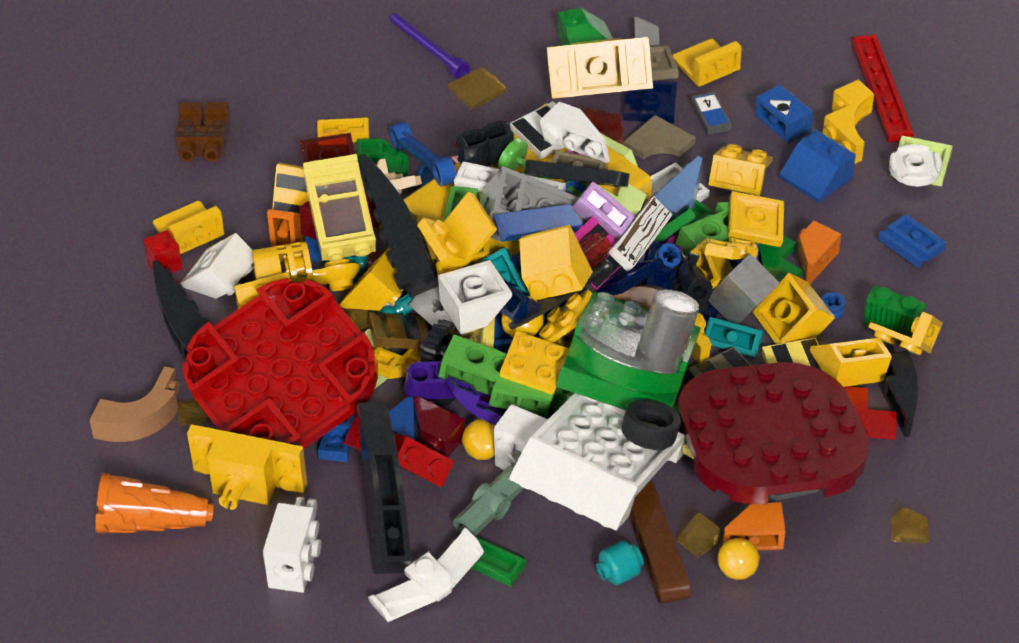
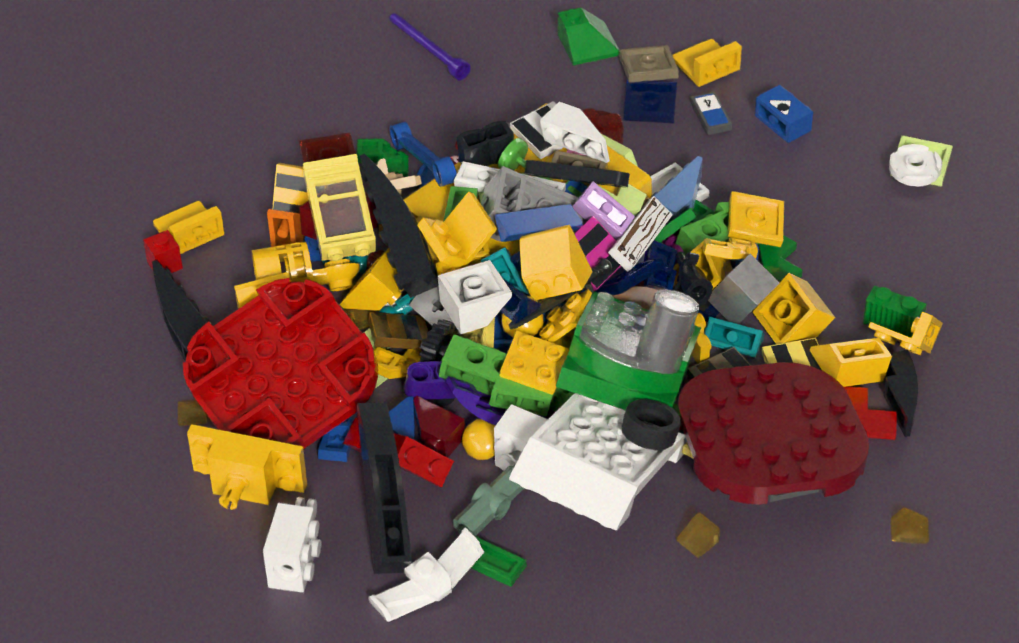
medium nougat arch [89,366,180,442] -> none
orange cone [95,473,214,534] -> none
reddish brown hips [176,102,231,162] -> none
white slope [180,233,253,299] -> none
yellow tile [317,118,369,144] -> none
clear yellow piece [447,67,507,110] -> none
brick [547,37,653,98] -> none
clear red brick [579,232,611,269] -> none
teal head [596,541,644,586] -> none
dark tan tile [623,115,696,160] -> none
reddish brown beam [629,479,691,604] -> none
light grey slope [634,17,660,46] -> none
blue bush [653,243,682,271] -> none
yellow bracket [708,144,773,196] -> none
yellow piece [717,538,760,580] -> none
orange slope [723,502,785,550] -> none
blue slope [779,130,856,203] -> none
orange slope [797,221,841,284] -> none
blue bush [821,292,845,319] -> none
yellow arch [823,80,874,164] -> none
red tile [851,34,914,143] -> none
blue plate [878,214,946,268] -> none

